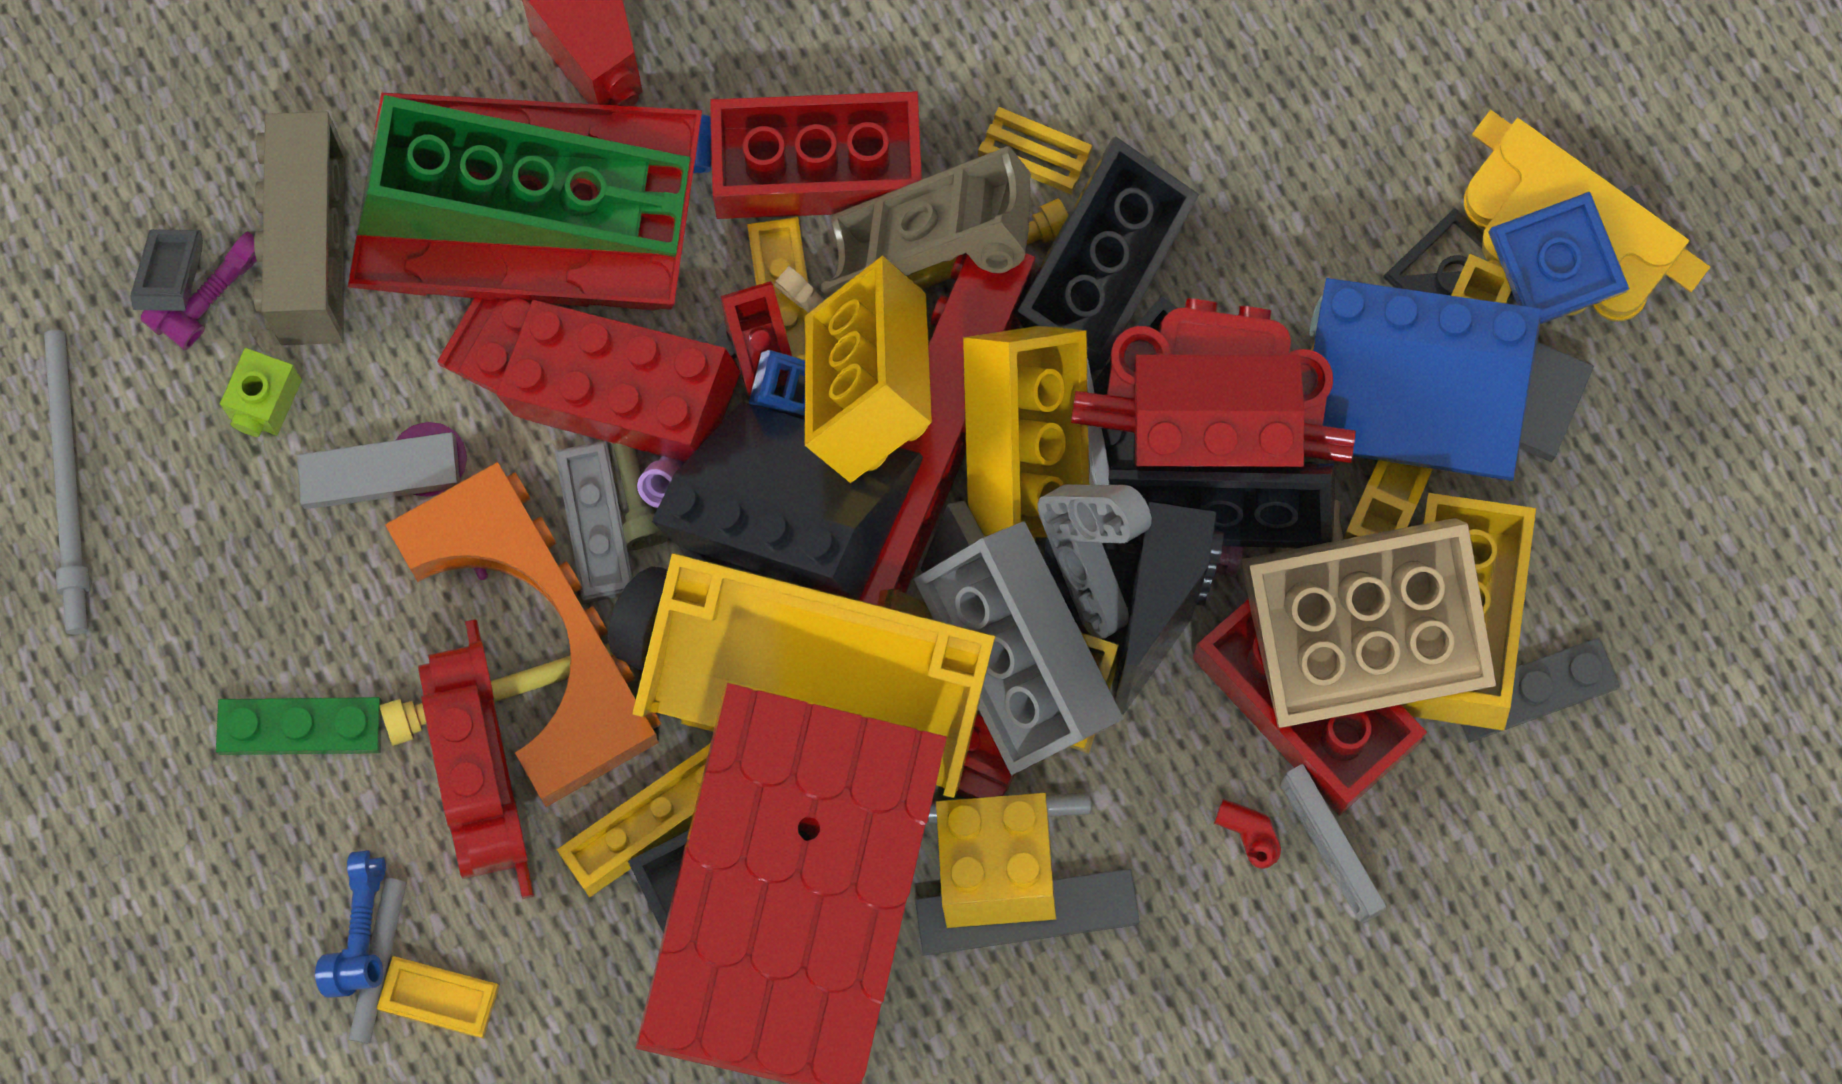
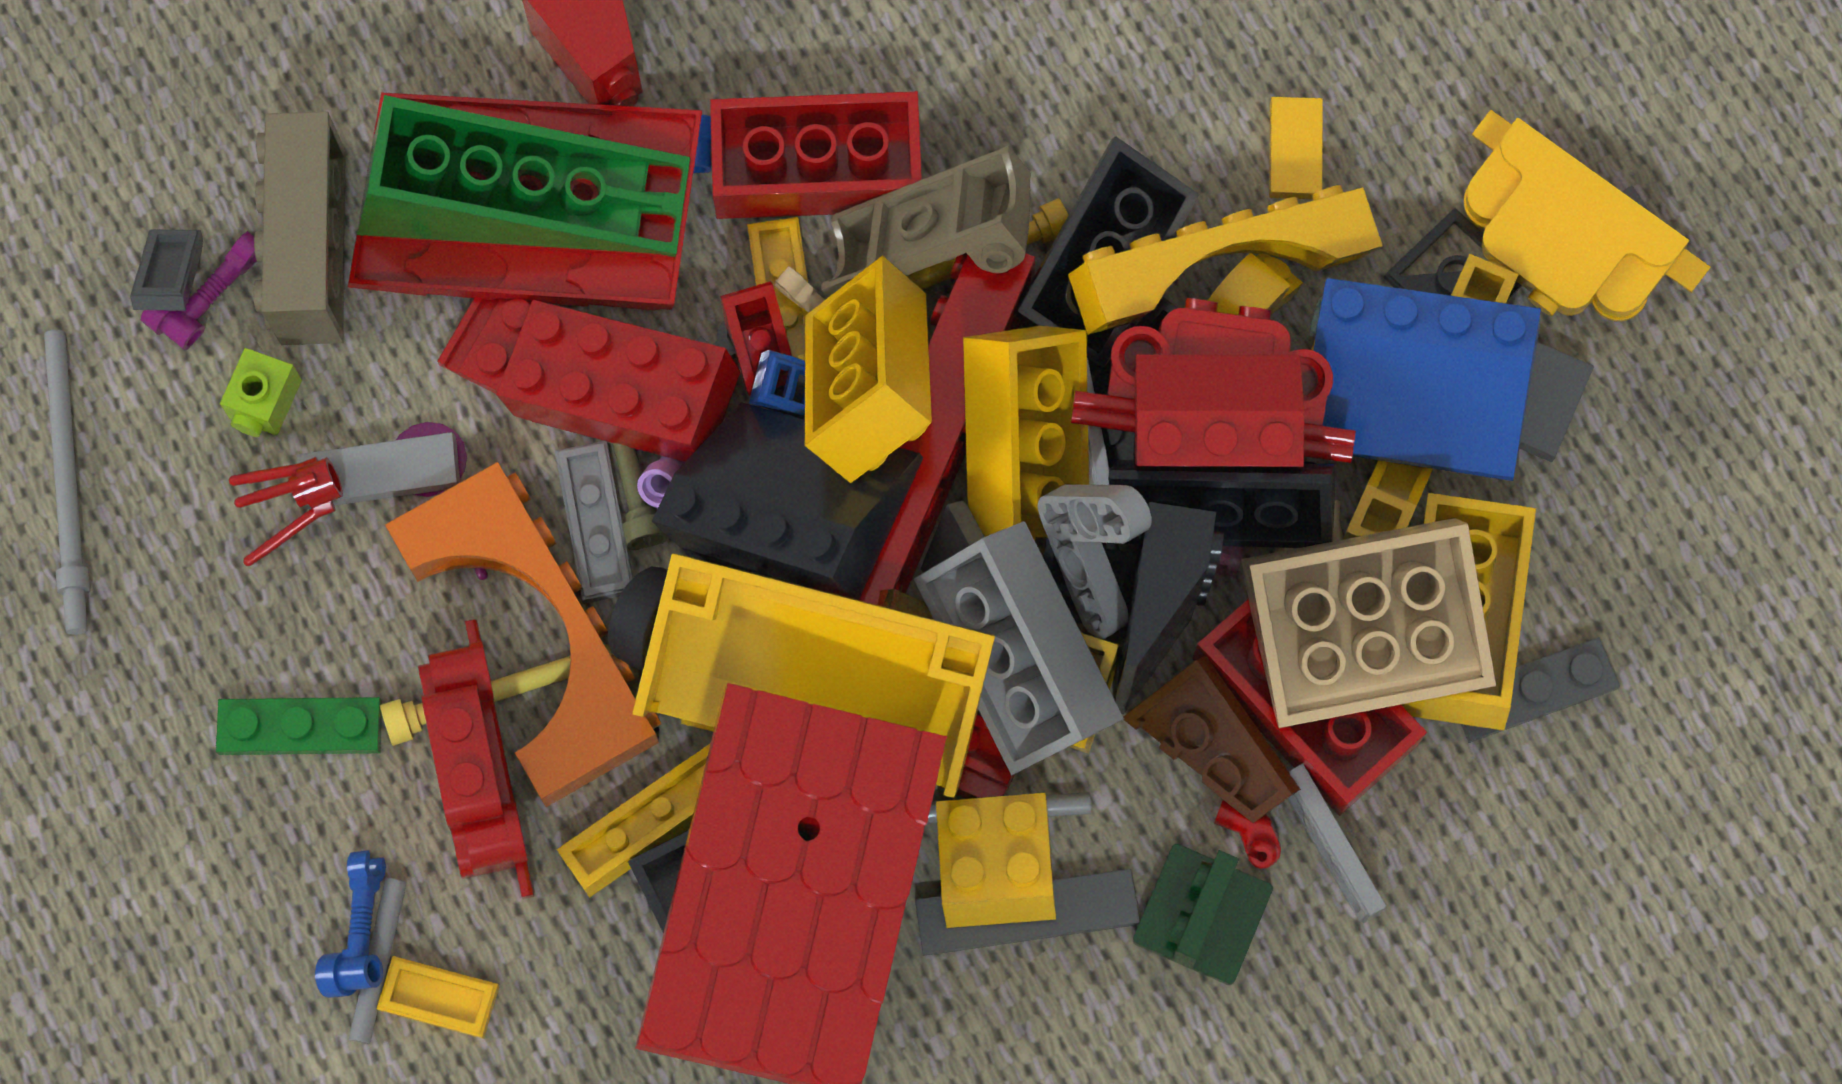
yellow tile [978,107,1092,195] -> none
blue tile [1488,192,1629,324] -> none
none -> red plant [228,457,343,566]
none -> yellow arch [1068,185,1383,335]
none -> reddish brown wing [1123,655,1301,823]
none -> dark green bracket [1133,844,1273,985]
none -> yellow brick [1207,253,1303,315]
none -> yellow tile [1269,97,1323,199]

